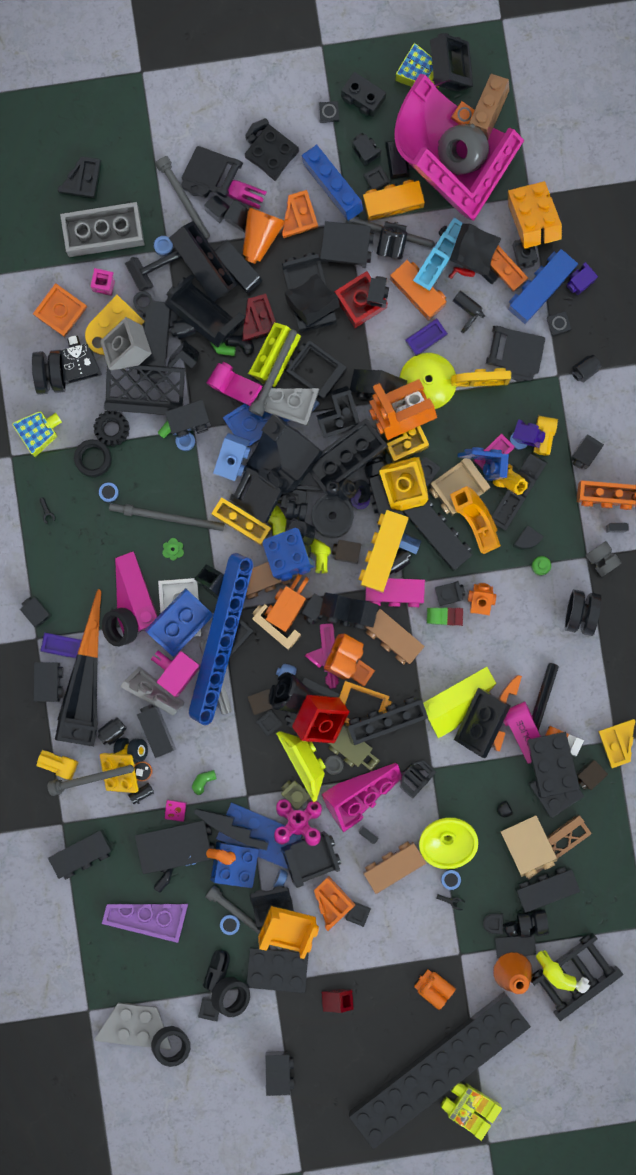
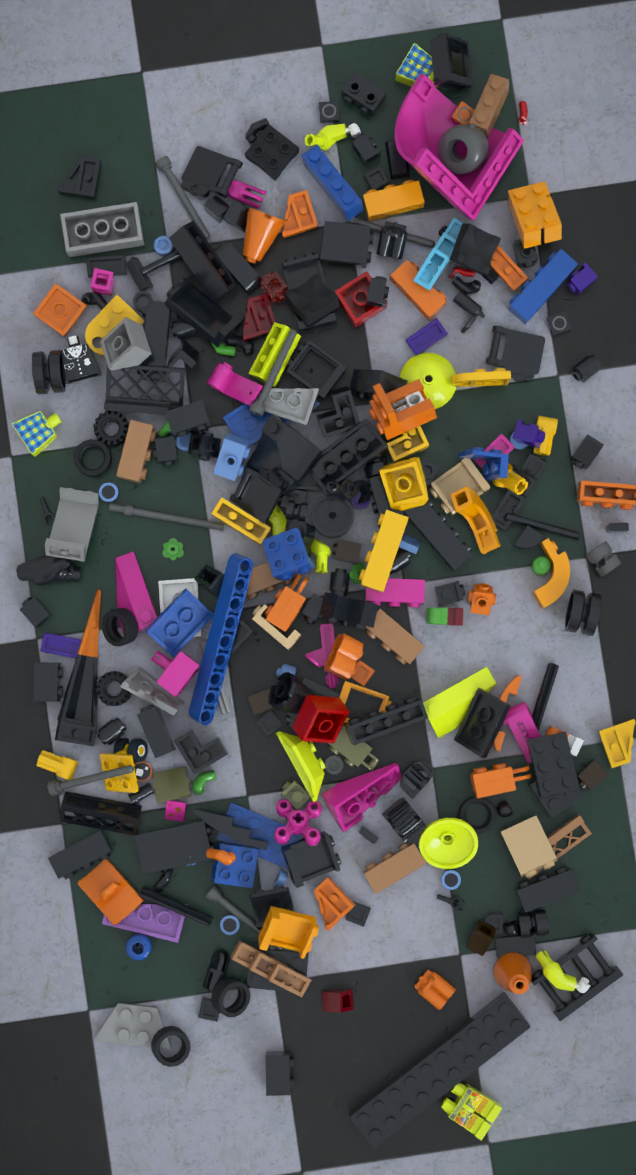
none -> black animal [16,555,81,586]
none -> light grey panel [45,487,99,562]
none -> black fence [60,791,142,835]
none -> orange shield [77,858,143,925]
none -> black arm [81,292,108,310]
none -> black tile [86,254,127,278]
none -> black tyre [96,671,131,706]
none -> medium nougat brick [116,420,157,484]
none -> blue head [126,933,153,961]
none -> black axle [139,887,213,926]
none -> black brick [153,436,179,467]
none -> olive piece [153,766,191,803]
none -> black brick [174,730,229,774]
none -> black brick [188,432,221,461]
none -> medium nougat slope [230,940,312,997]
none -> clear red brick [260,271,288,304]
none -> neon yellow arm [305,123,361,151]
none -> black brick [329,568,350,597]
none -> bright green plant [349,562,366,584]
none -> black brick [382,797,427,844]
none -> black arm [452,276,481,295]
none -> black tyre [458,797,496,834]
none -> dark brown brick [466,920,496,956]
none -> orange brick [469,763,532,798]
none -> black bar [505,513,580,540]
none -> red piece [518,101,528,125]
none -> light orange arch [532,538,570,609]

